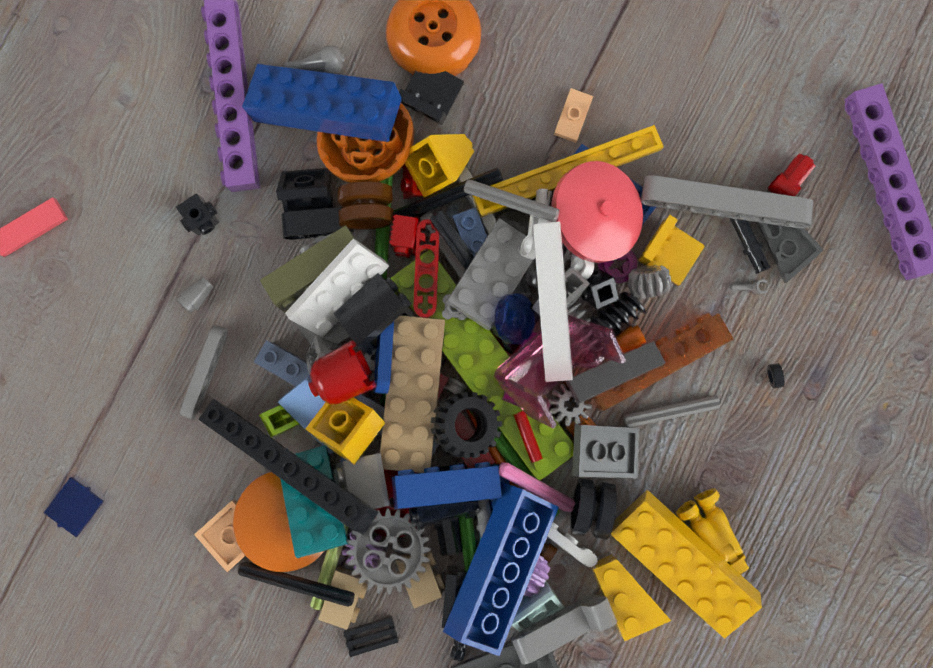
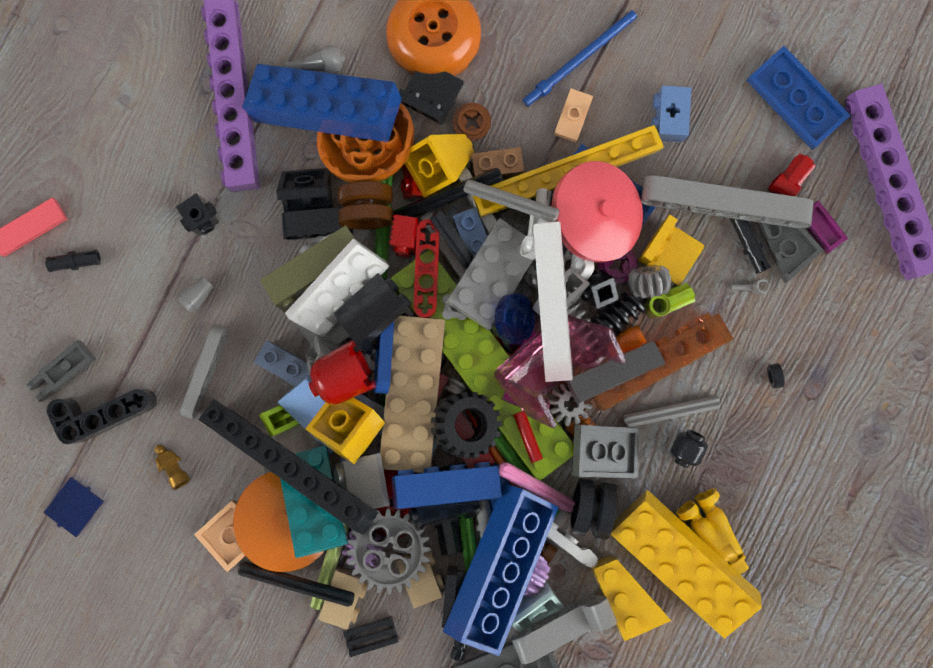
none -> dark grey hinge [27,340,96,402]
none -> black pin [45,249,101,273]
none -> black beam [47,389,157,444]
none -> pearl gold piece [154,444,191,490]
none -> dark orange gear [453,103,491,141]
none -> medium nougat brick [471,147,524,181]
none -> blue bar [522,10,637,107]
none -> lime piece [643,282,695,319]
none -> medium blue brick [651,85,692,142]
none -> black head [670,429,708,468]
none -> blue plate [746,46,851,150]
none -> magenta tile [806,200,848,254]

